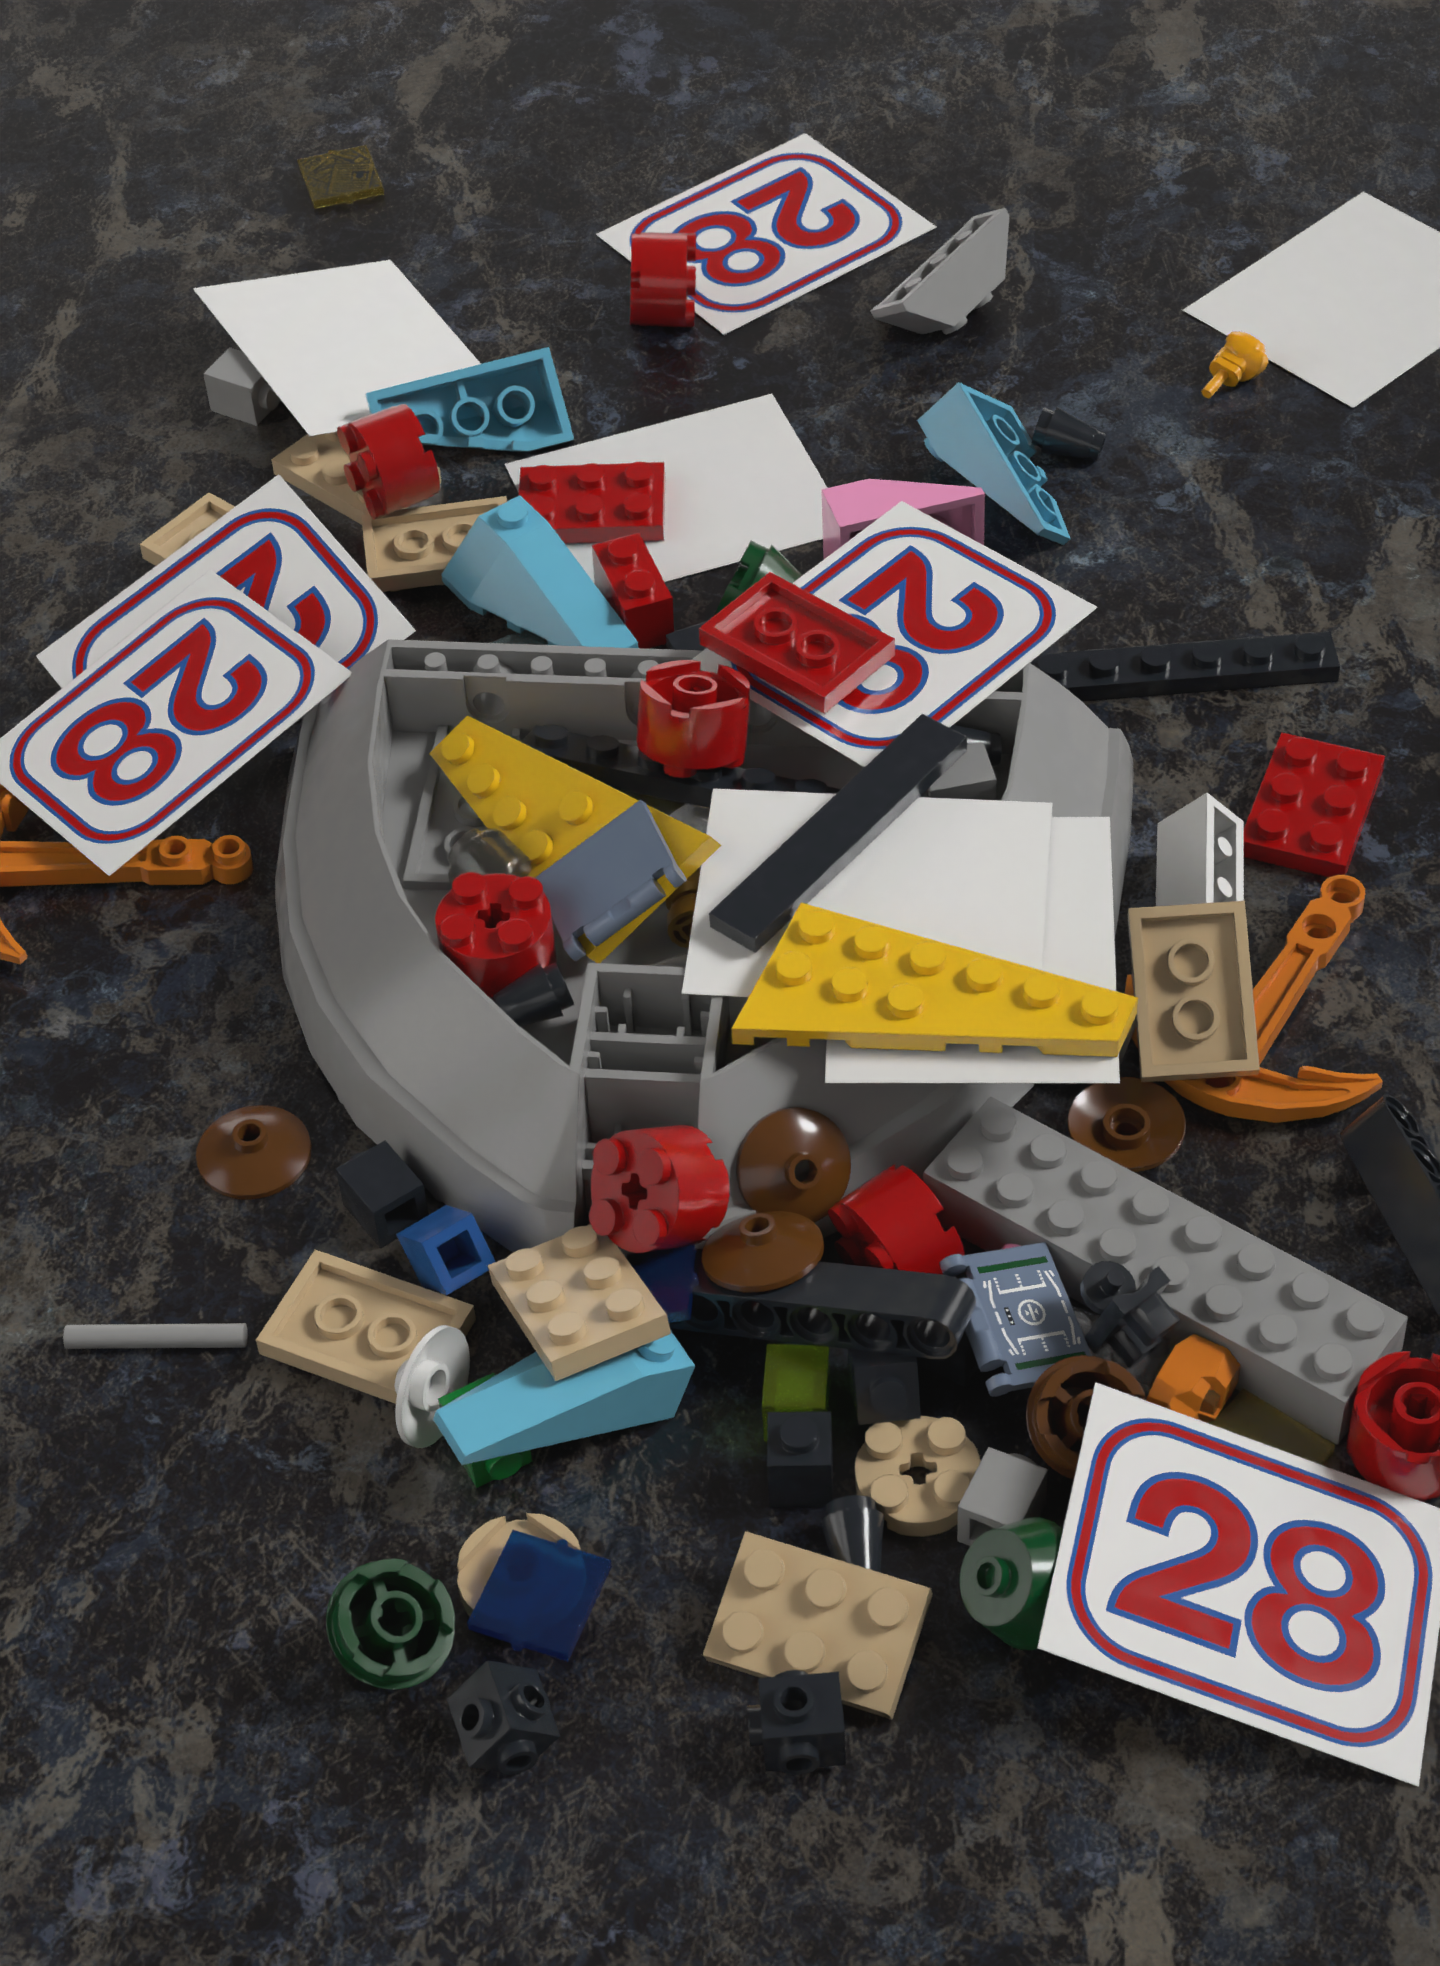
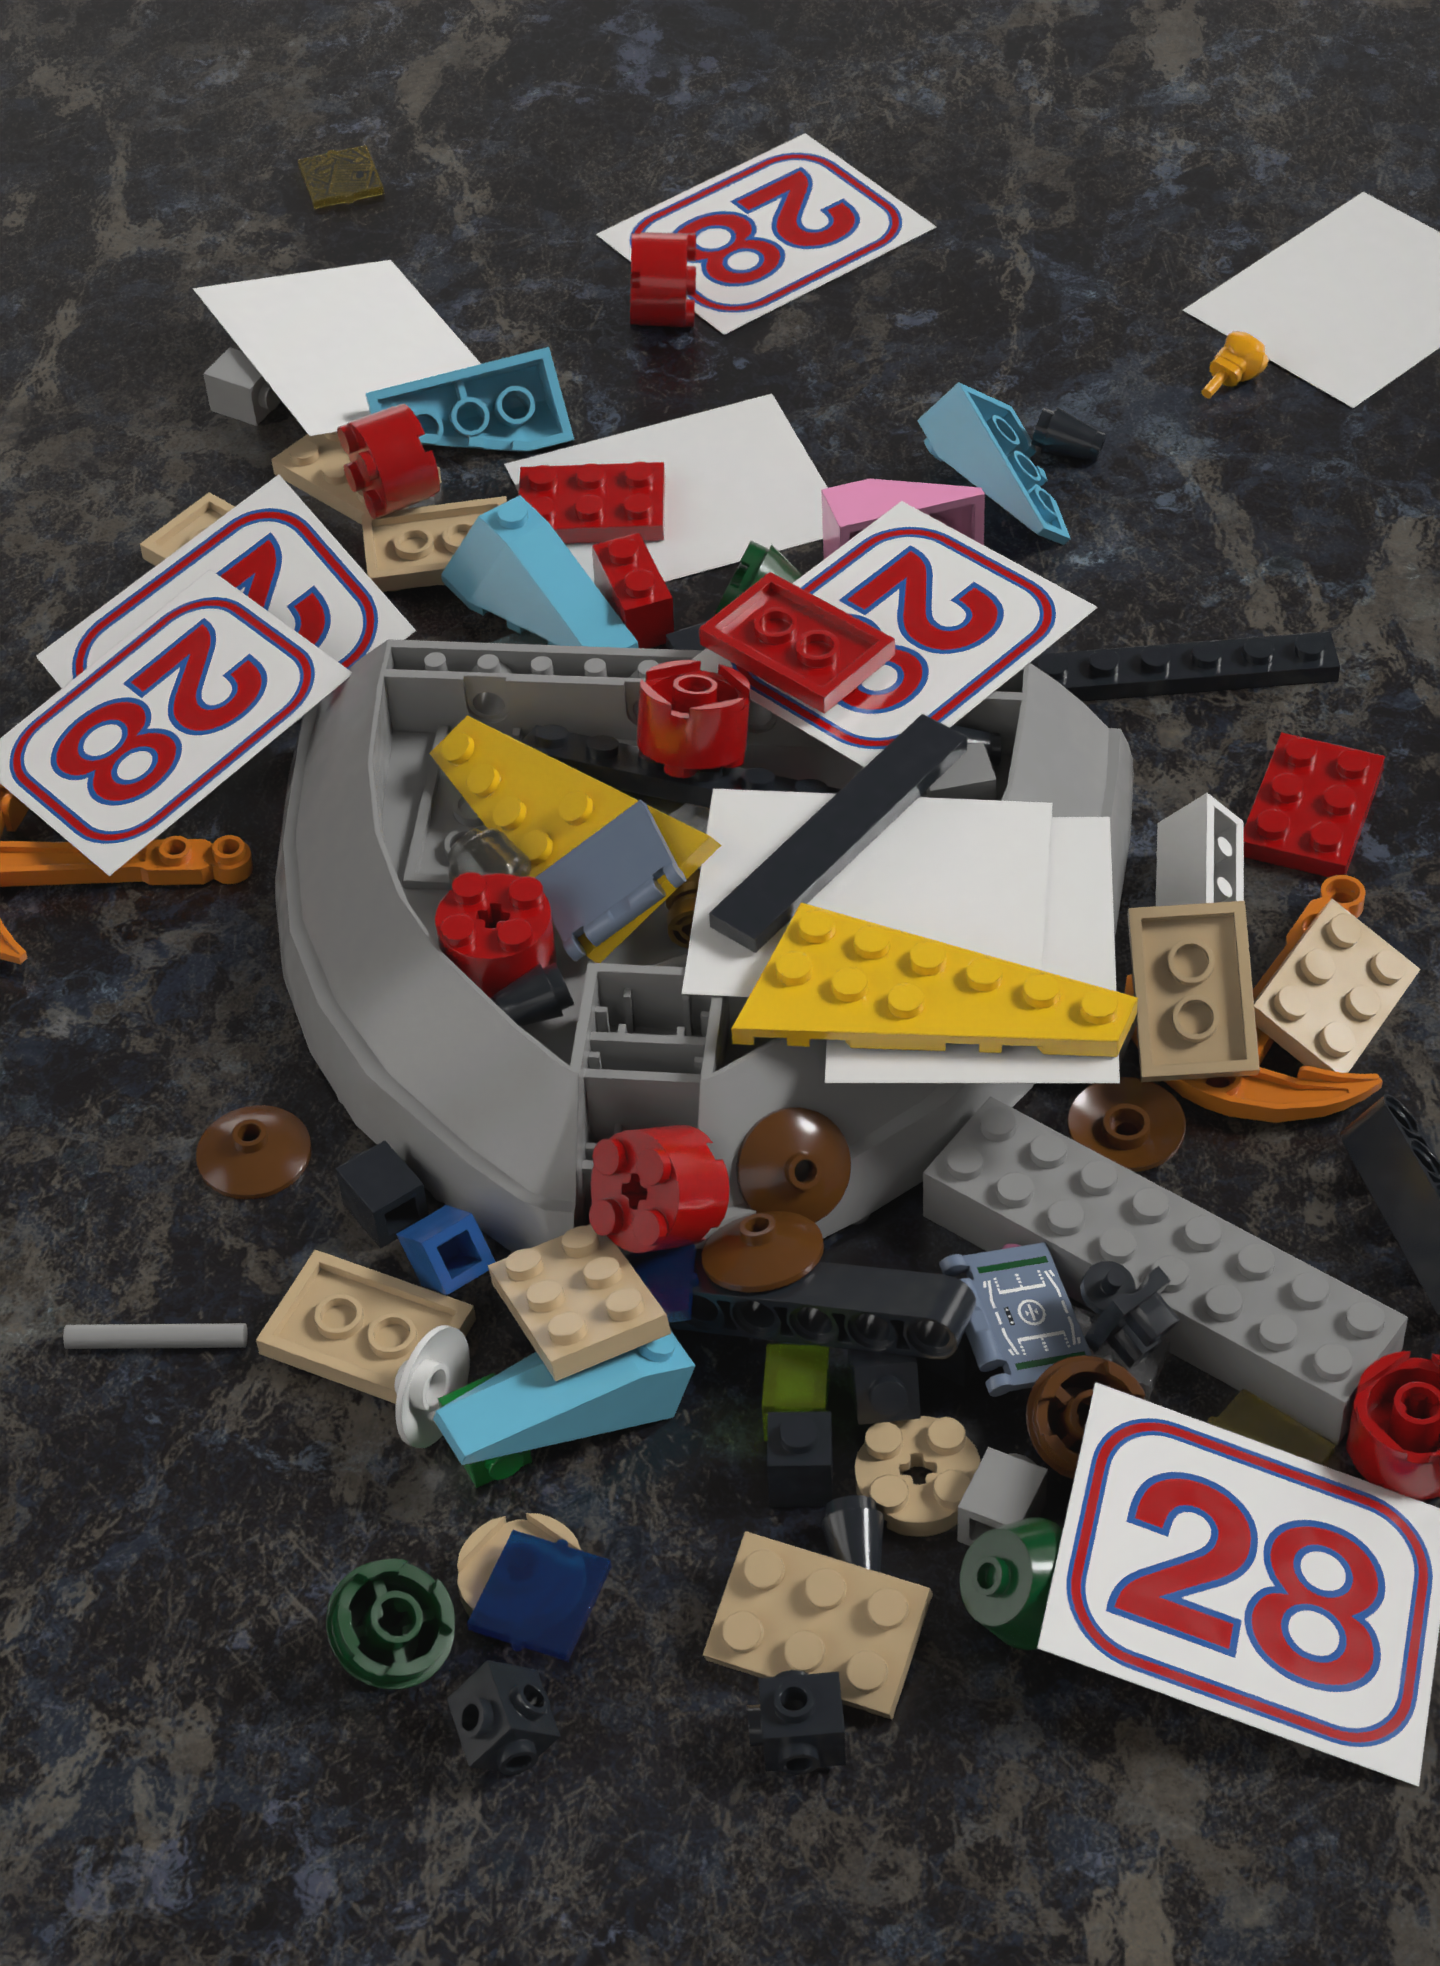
red brick [828,1164,965,1274] -> none
light grey wedge [871,208,1009,335] -> none
orange rock [1146,1334,1240,1423] -> none
none -> tan plate [1254,899,1420,1073]

